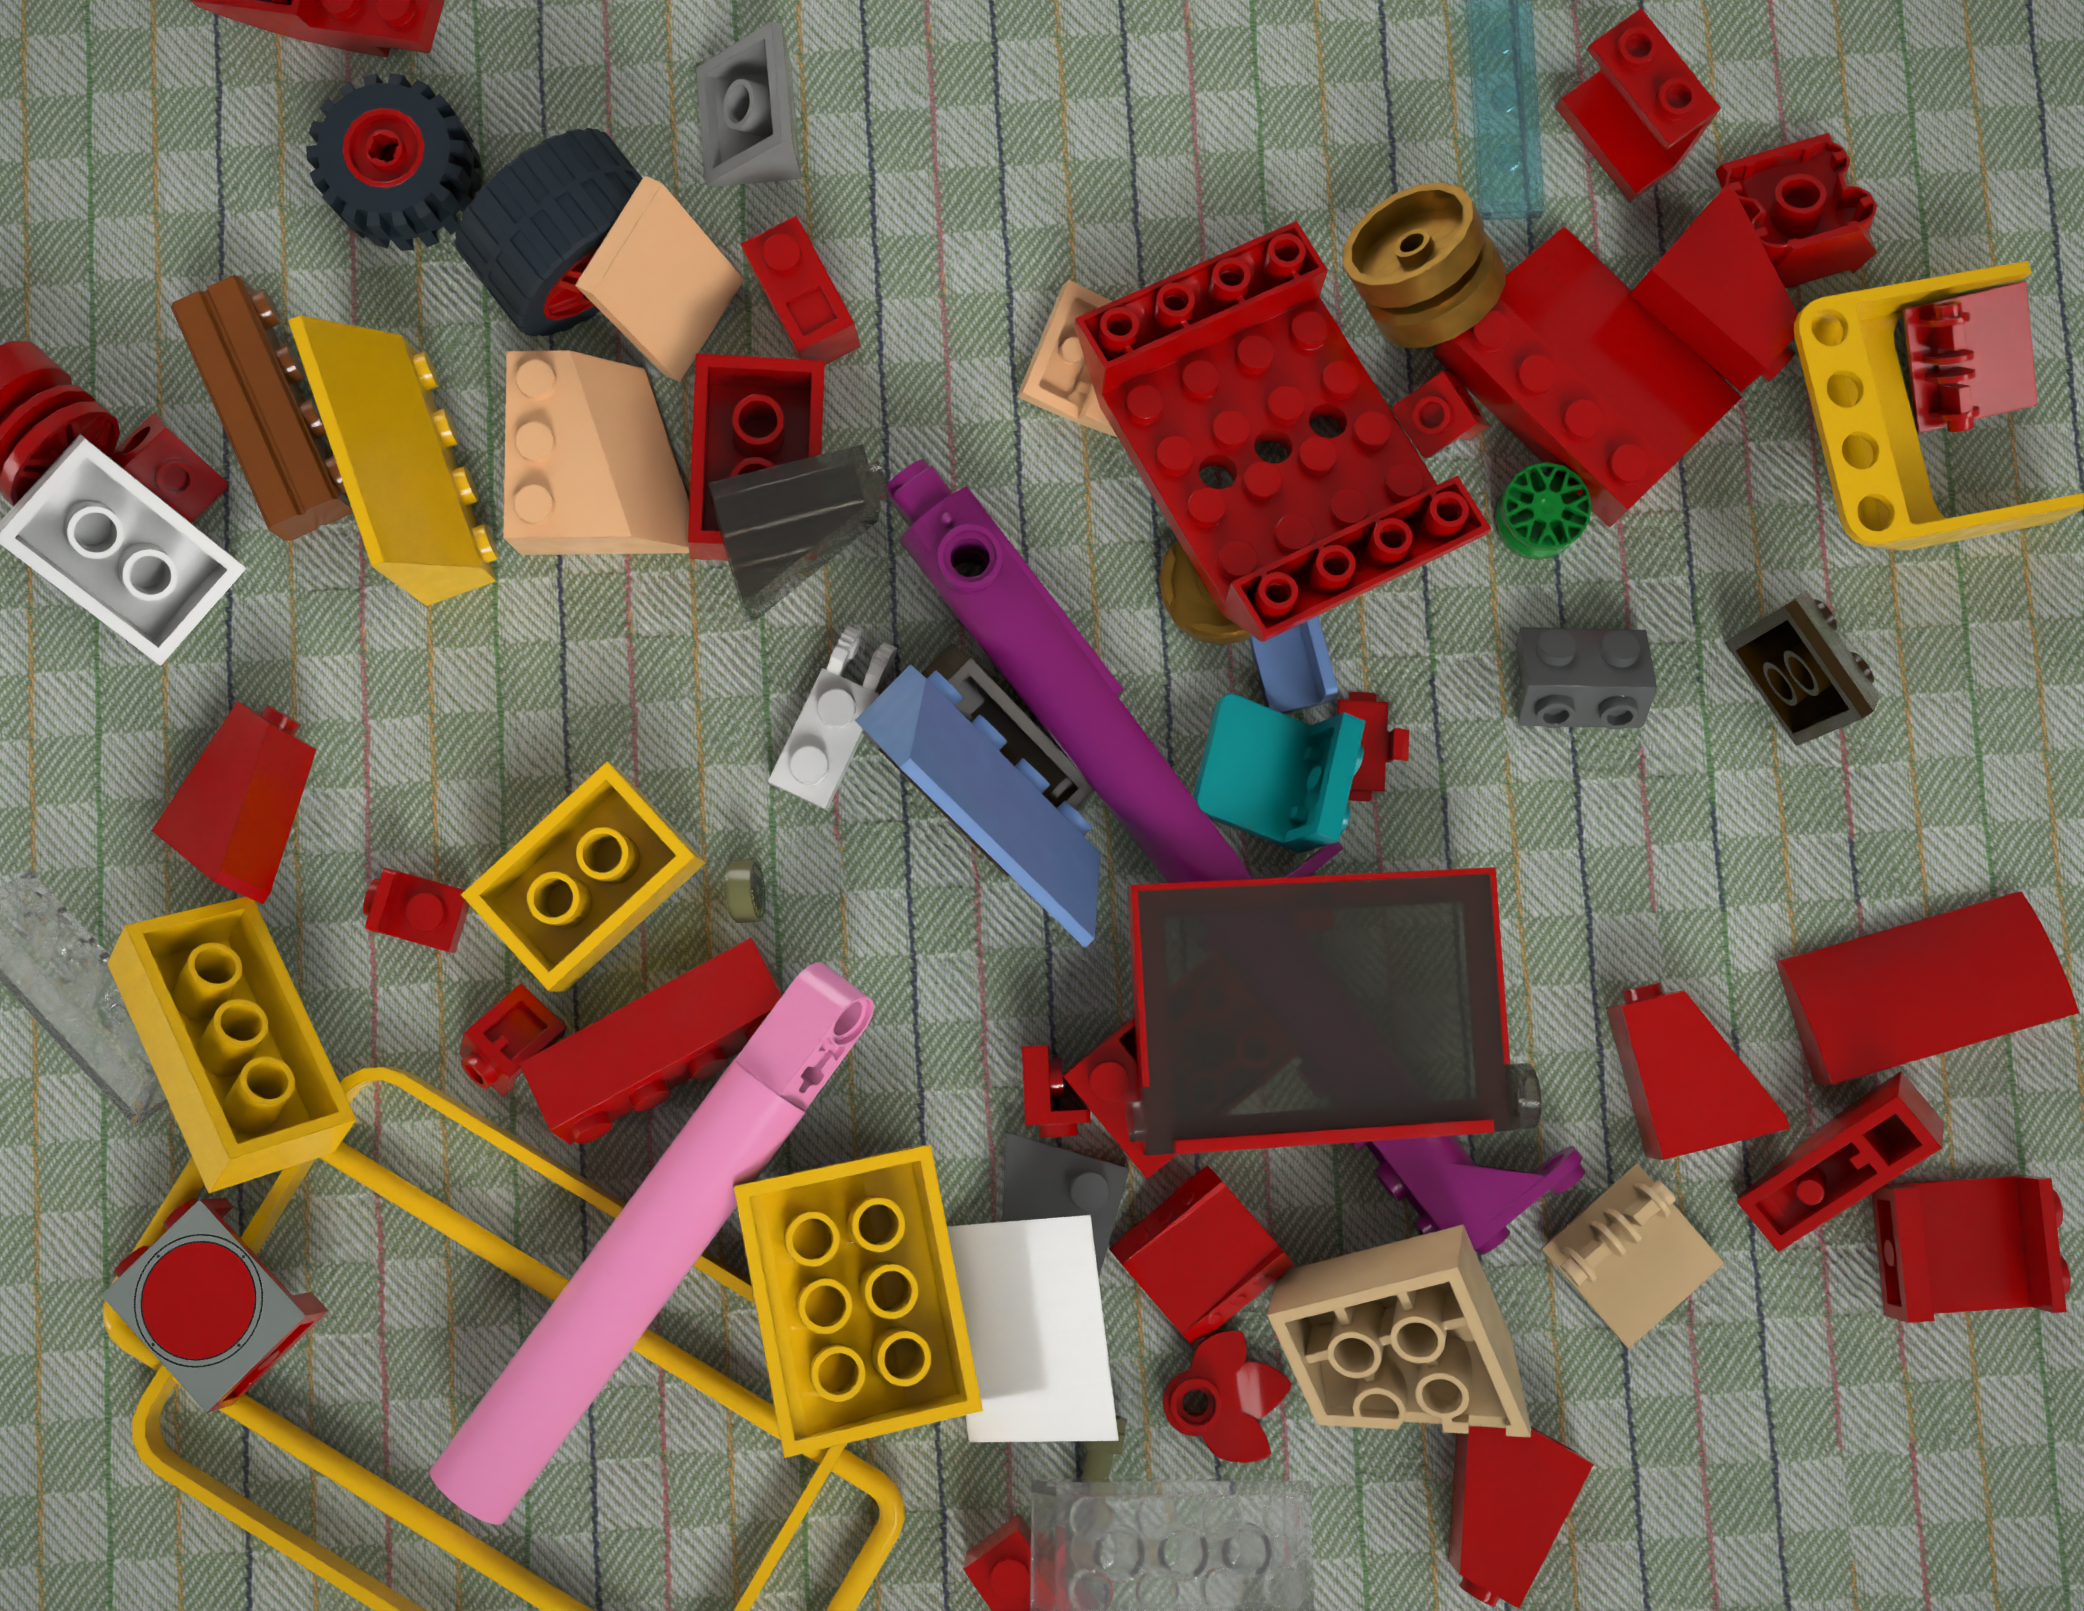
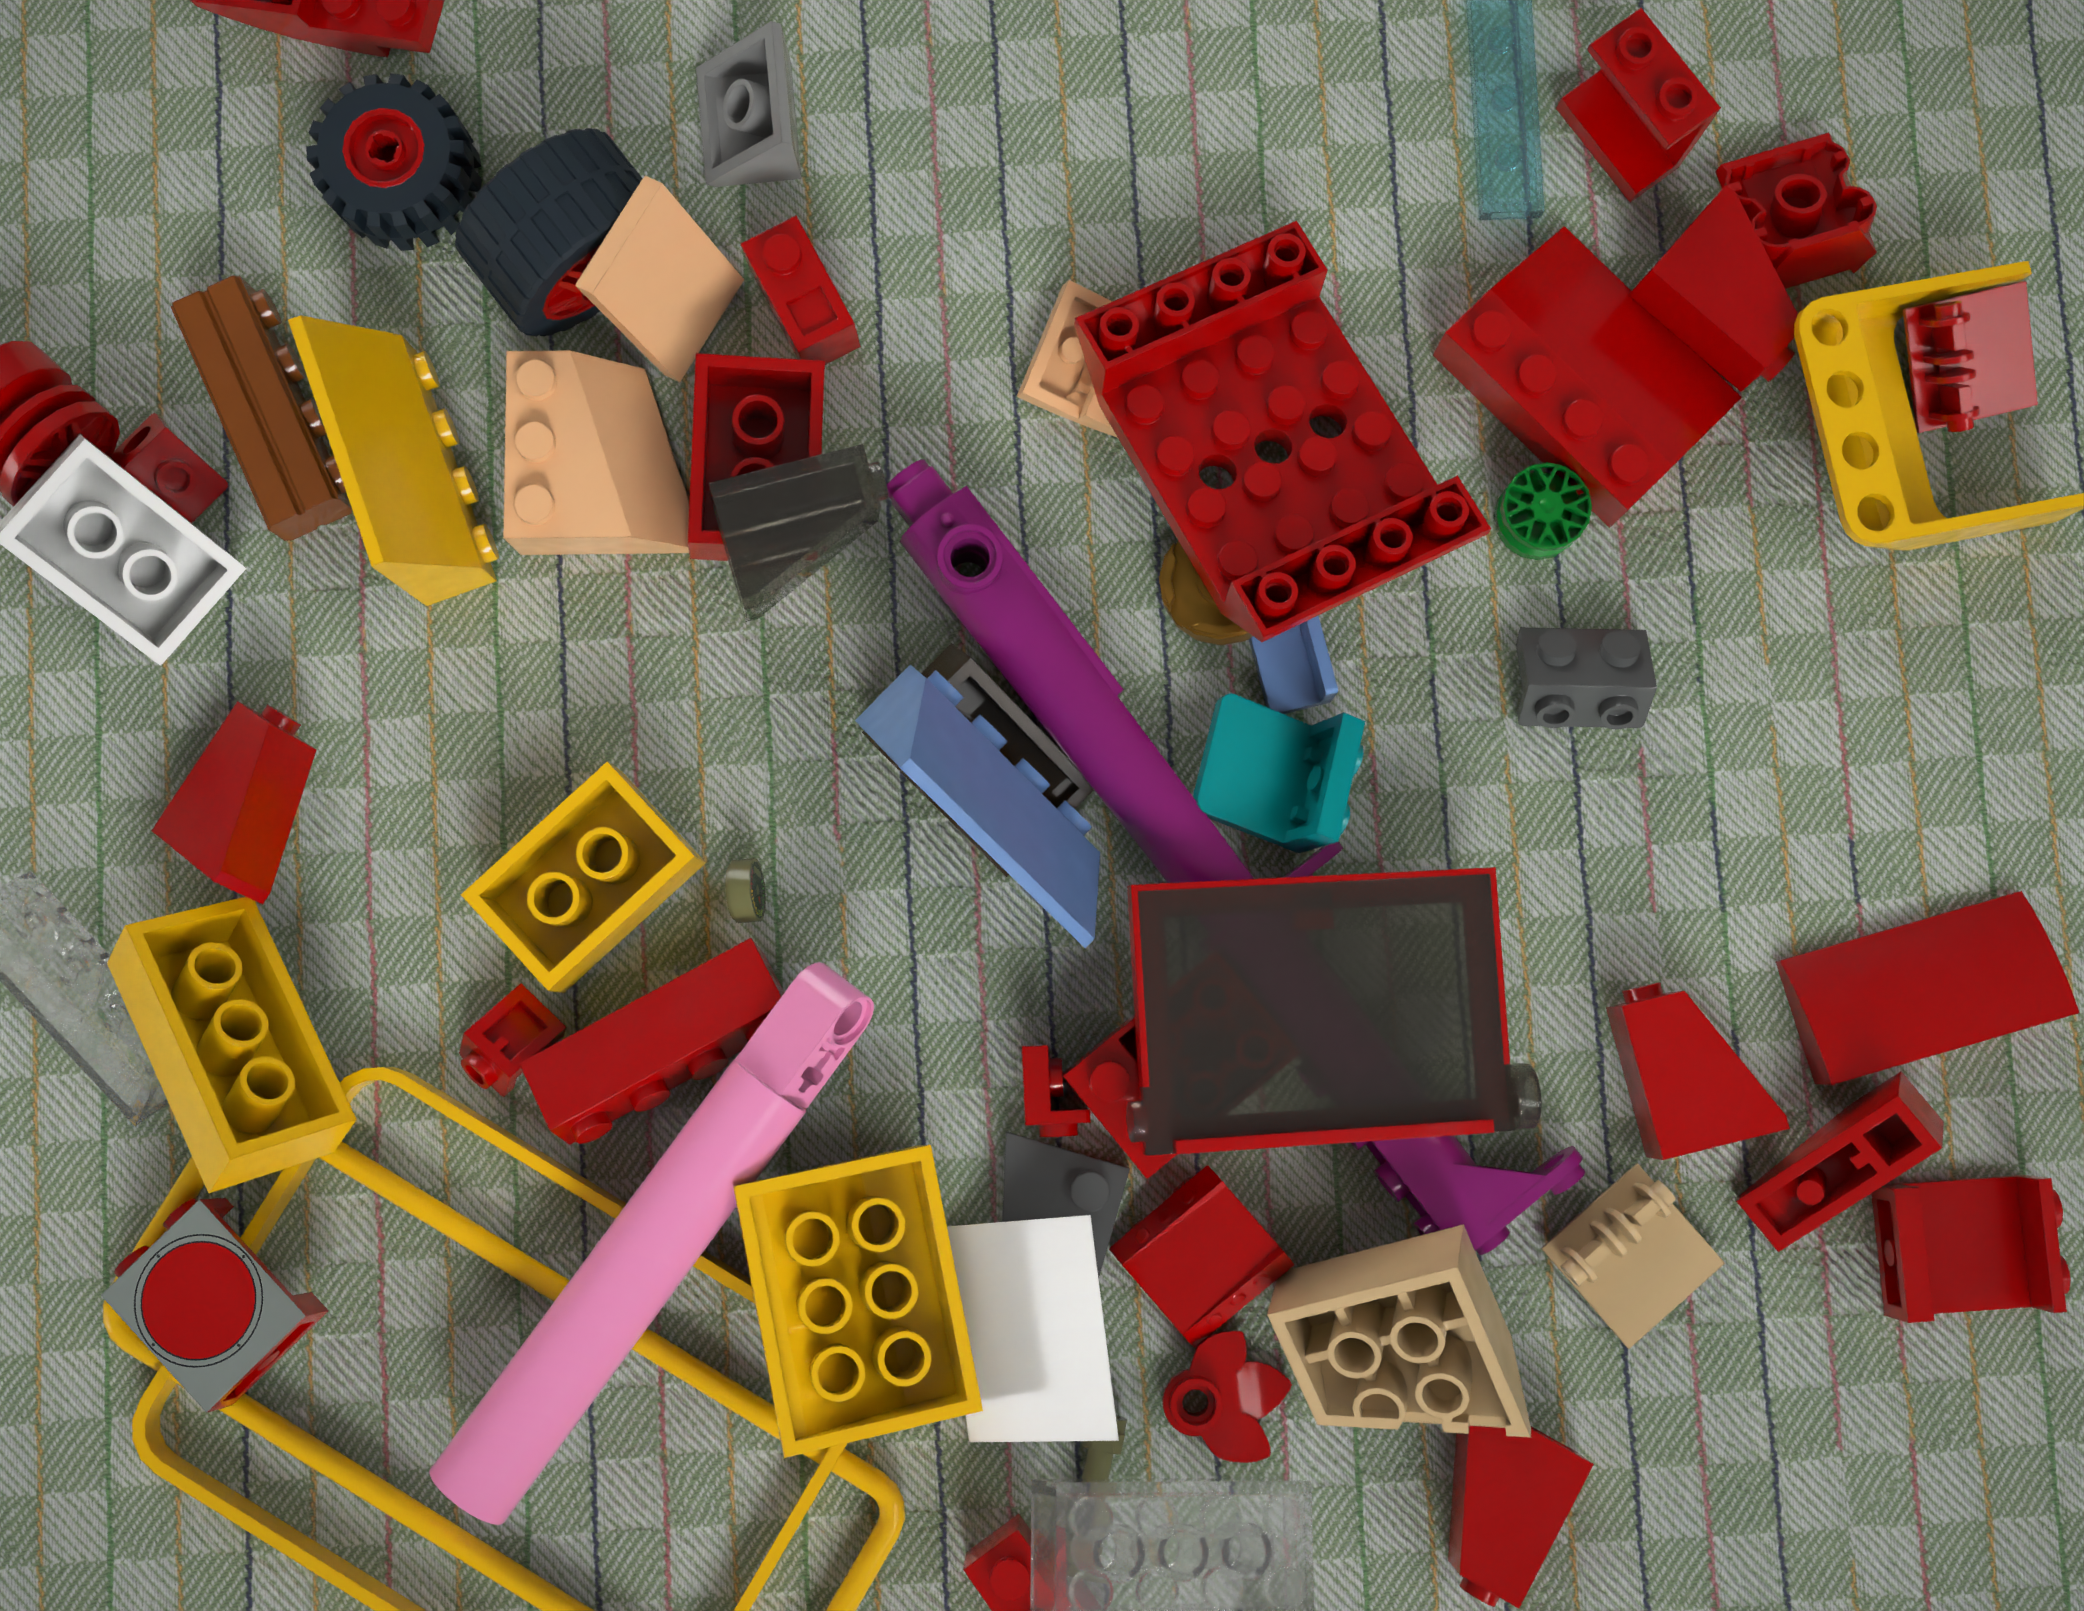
red bracket [363,867,470,953] -> none
white hinge [768,626,897,810] -> none
red piece [1337,692,1410,802] -> none
pearl gold wheel [1342,182,1506,348] -> none
red bracket [1393,371,1491,458] -> none
dark brown slope [1724,590,1880,746] -> none

